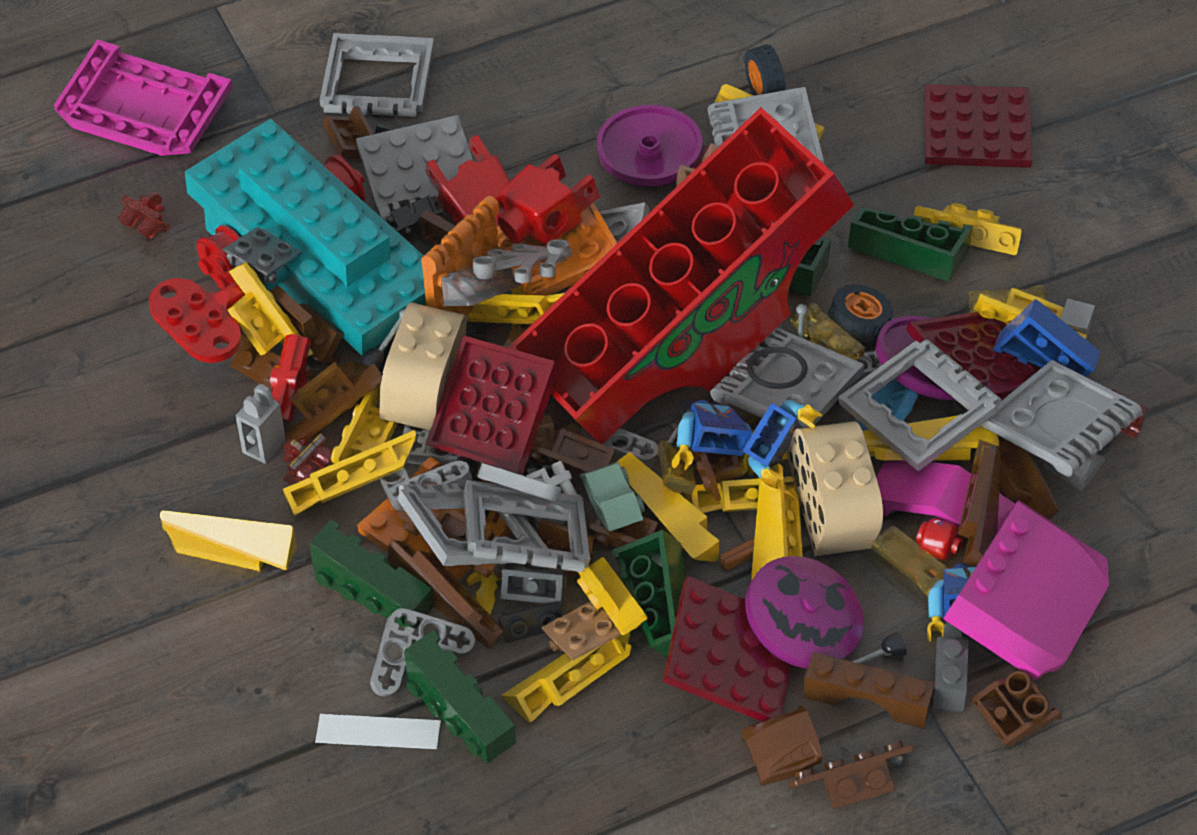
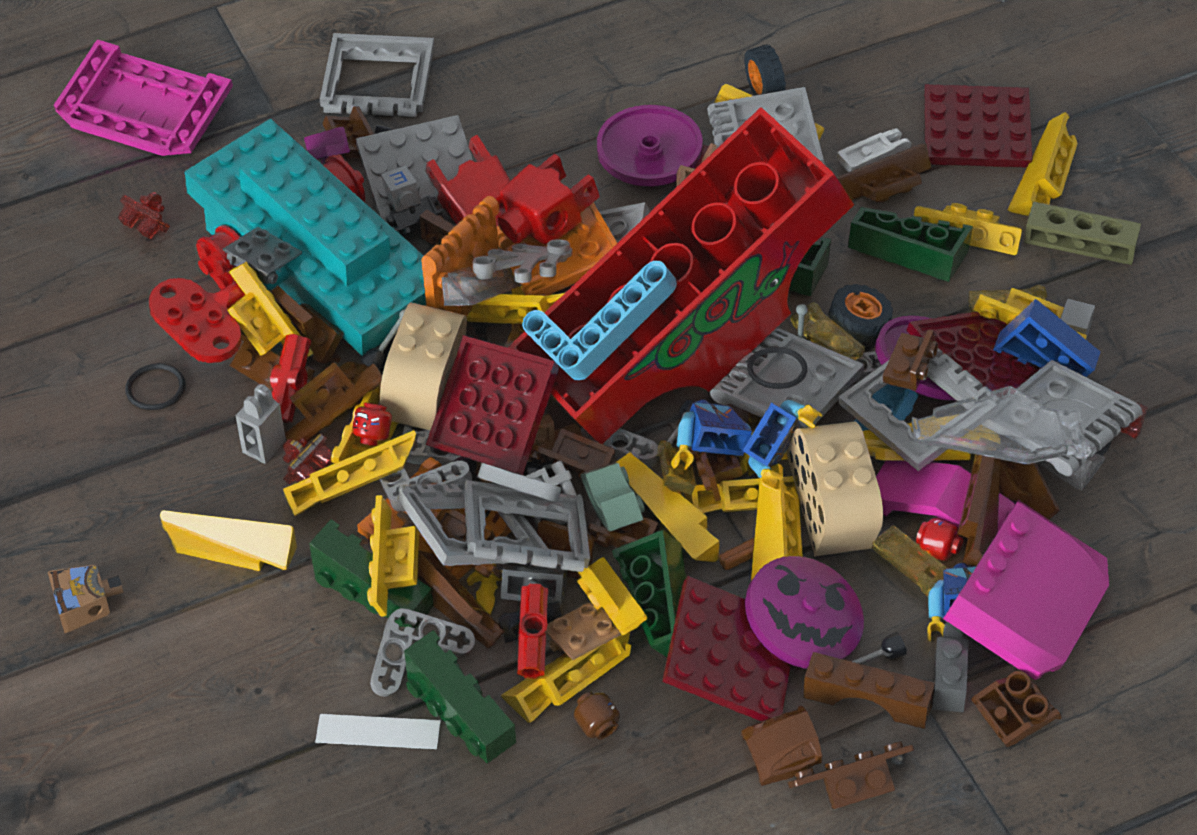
none -> torso [48,565,124,633]
none -> black tyre [125,363,185,410]
none -> magenta bracket [304,127,350,164]
none -> red head [352,402,392,446]
none -> yellow bracket [367,495,419,617]
none -> light grey brick [381,165,421,212]
none -> red piece [517,583,548,679]
none -> medium azure beam [522,261,677,380]
none -> reddish brown head [573,692,620,740]
none -> white hinge [837,128,912,172]
none -> reddish brown bracket [837,143,931,202]
none -> reddish brown bracket [883,329,938,391]
none -> clear windscreen [912,386,1091,464]
none -> yellow wedge [1007,112,1078,216]
none -> olive brick [1024,202,1141,265]

